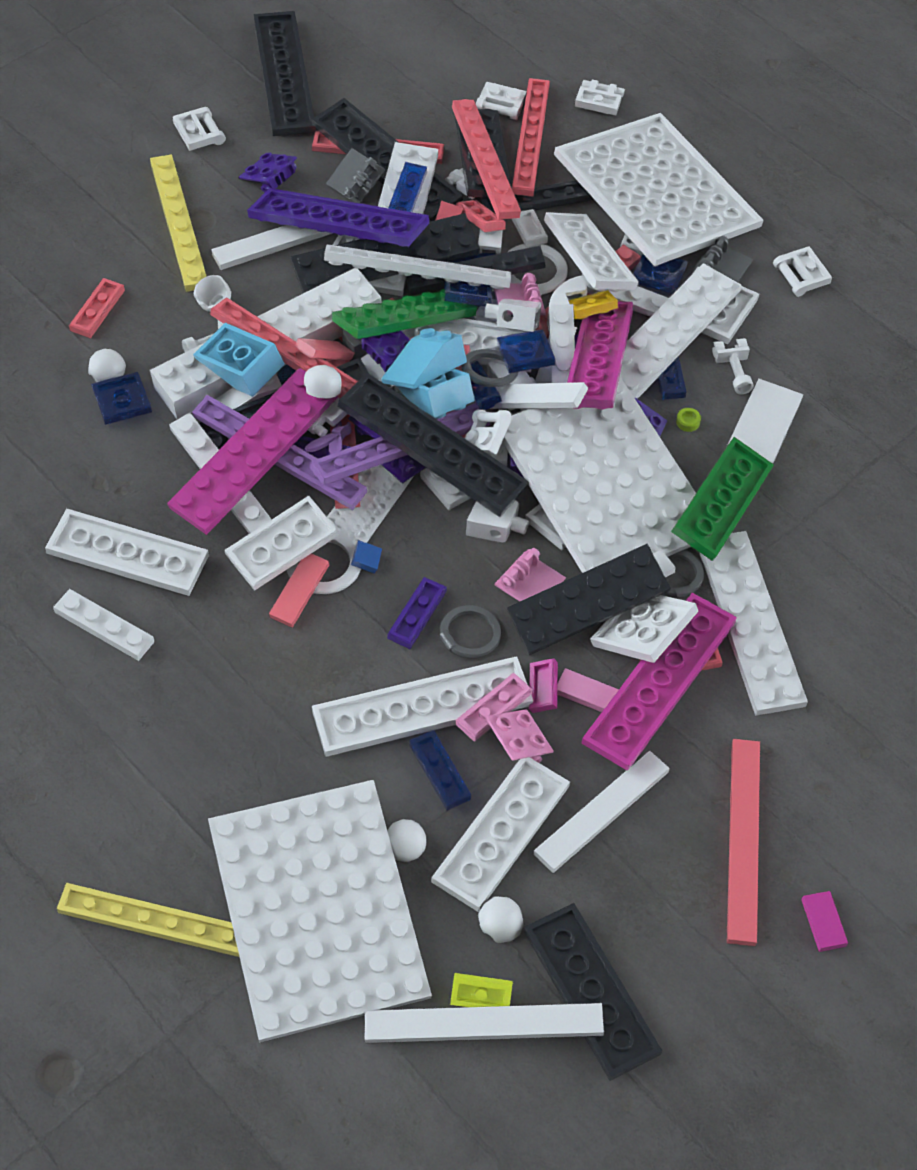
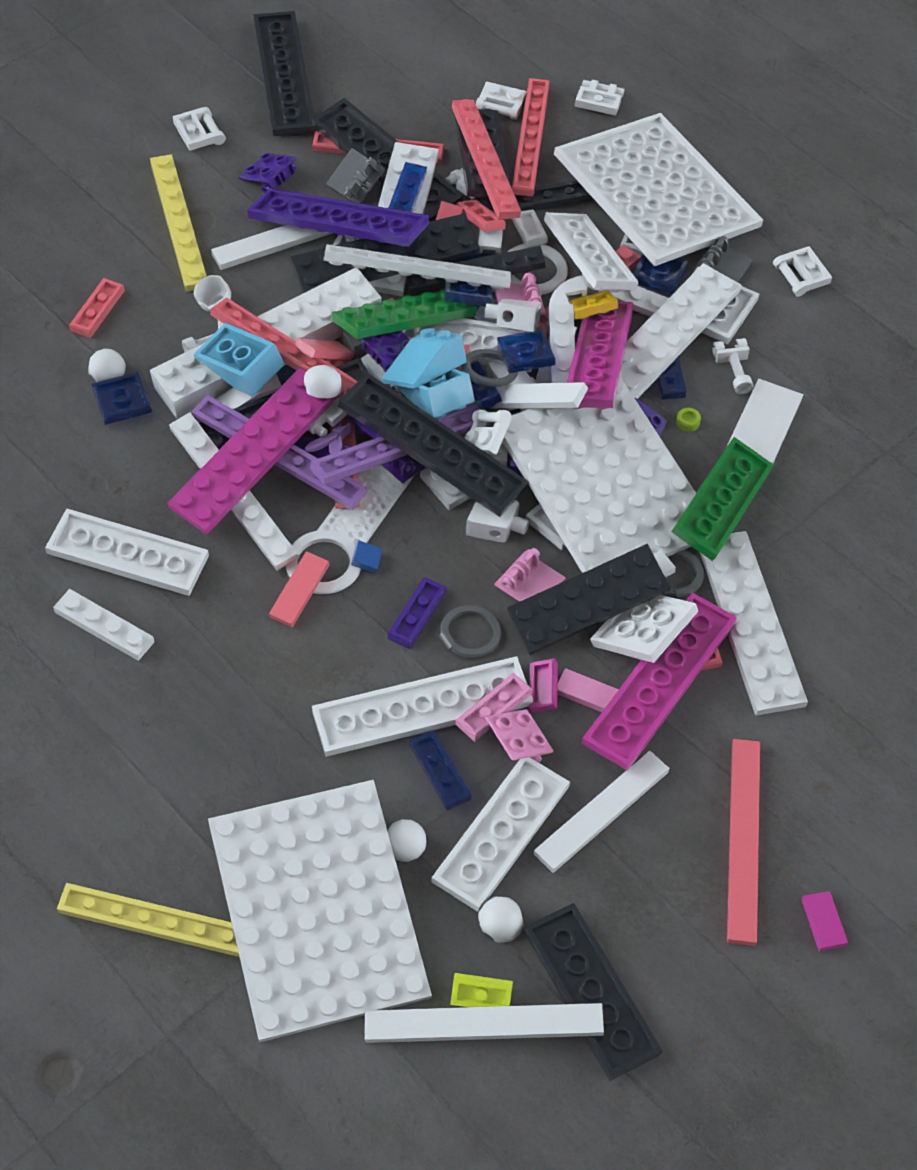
white tile [225,496,339,591] -> none

